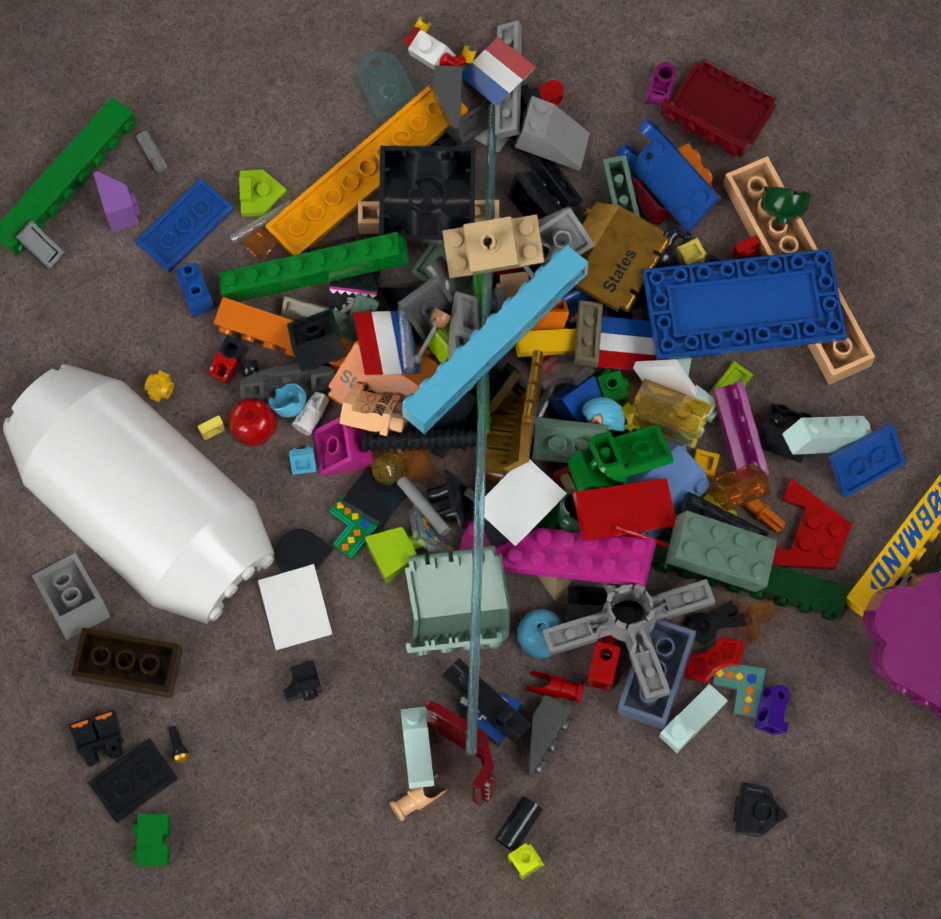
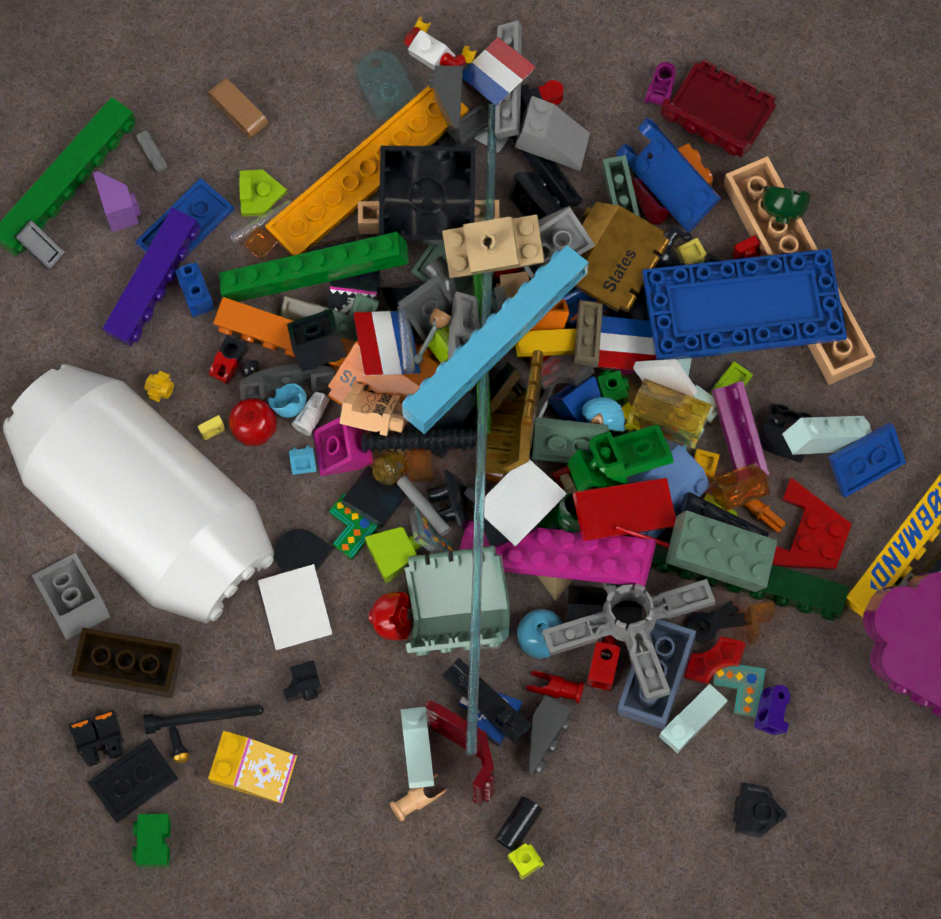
none -> dark purple brick [102,207,200,347]
none -> black piece [144,705,264,735]
none -> medium nougat beam [207,78,269,139]
none -> yellow slope [208,731,297,804]
none -> red cylinder [369,592,412,641]

